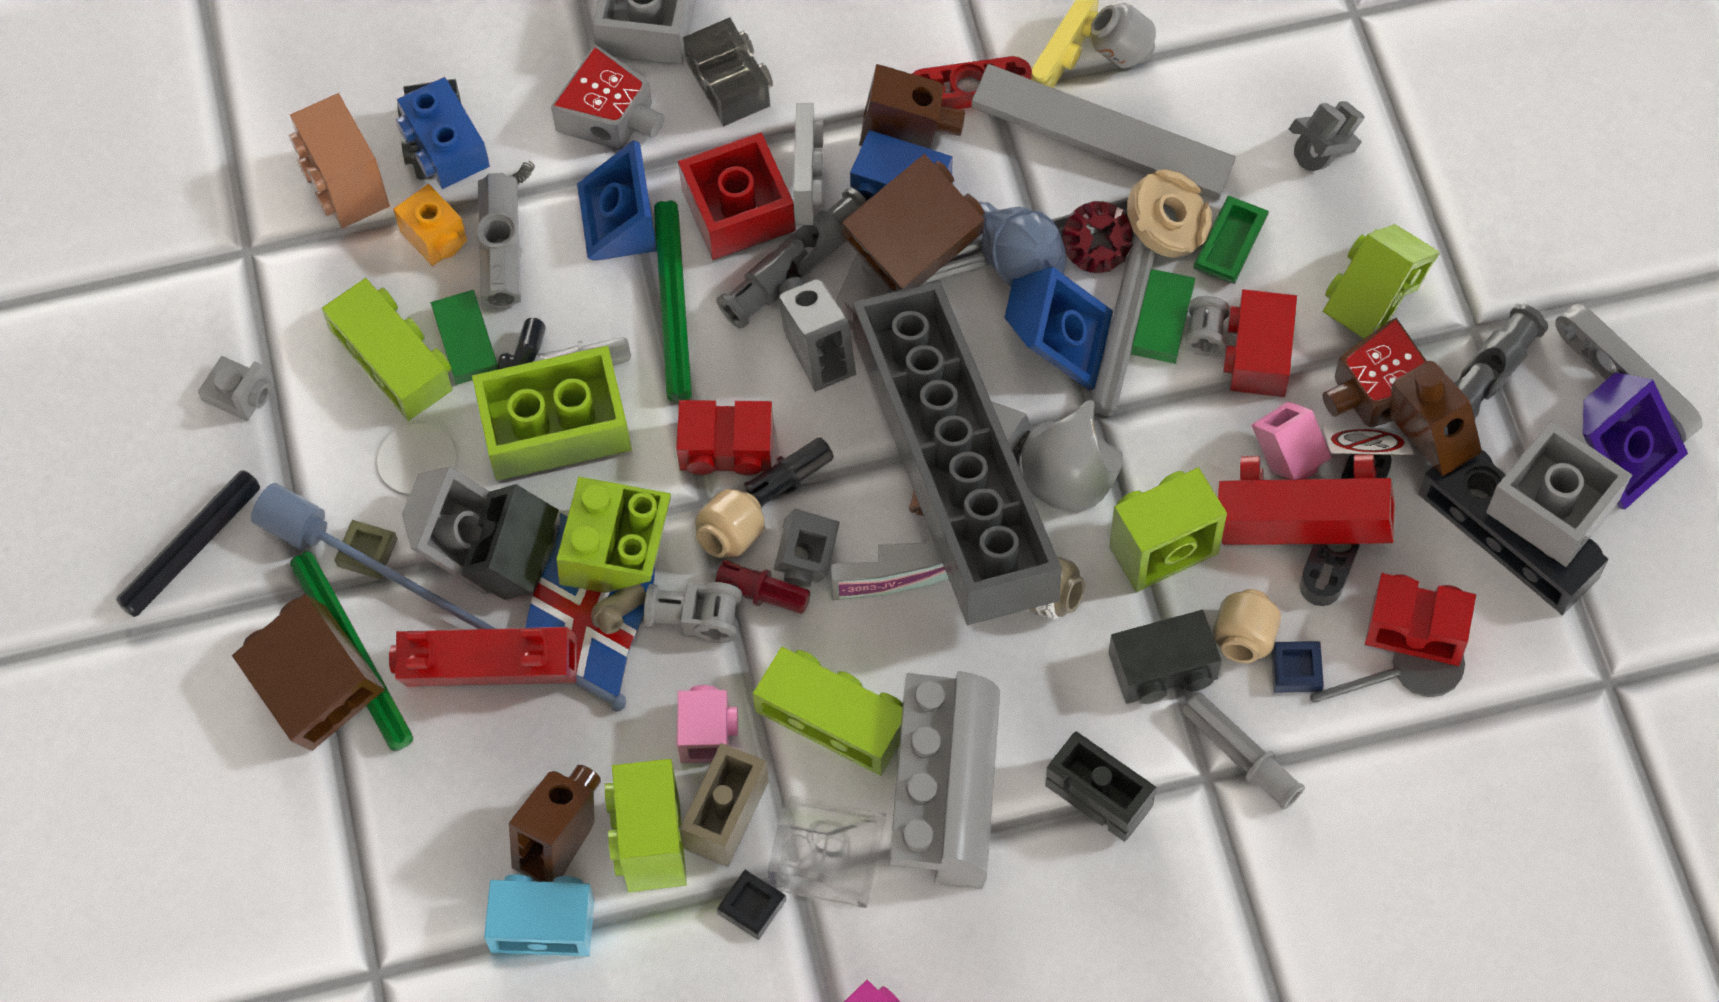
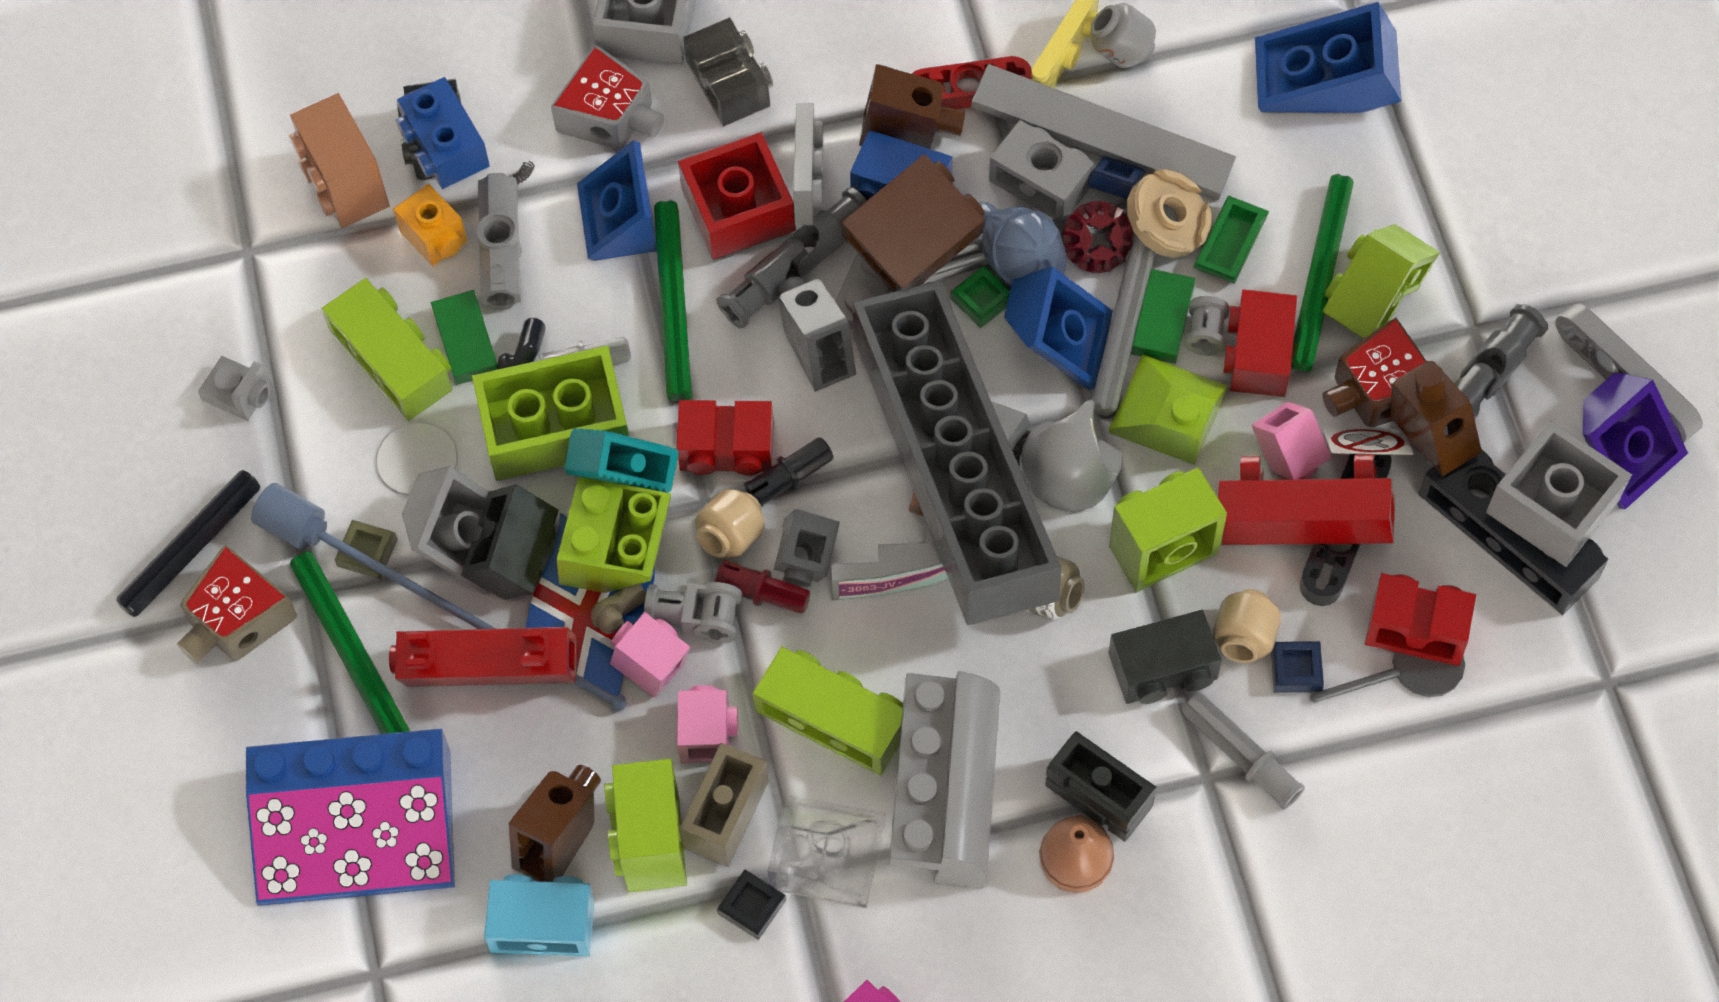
reddish brown brick [231,594,385,751] -> none
dark grey hips [1288,101,1365,171] -> none
none -> torso [177,544,298,664]
none -> slope [246,729,455,906]
none -> teal brick [564,428,679,493]
none -> bright pink brick [610,612,690,698]
none -> green tile [950,265,1010,328]
none -> light grey brick [989,120,1094,219]
none -> nougat helmet [1039,814,1114,893]
none -> dark blue tile [1088,156,1145,199]
none -> lime slope [1108,354,1228,465]
none -> blue slope [1255,2,1402,113]
none -> green axle [1291,174,1354,372]

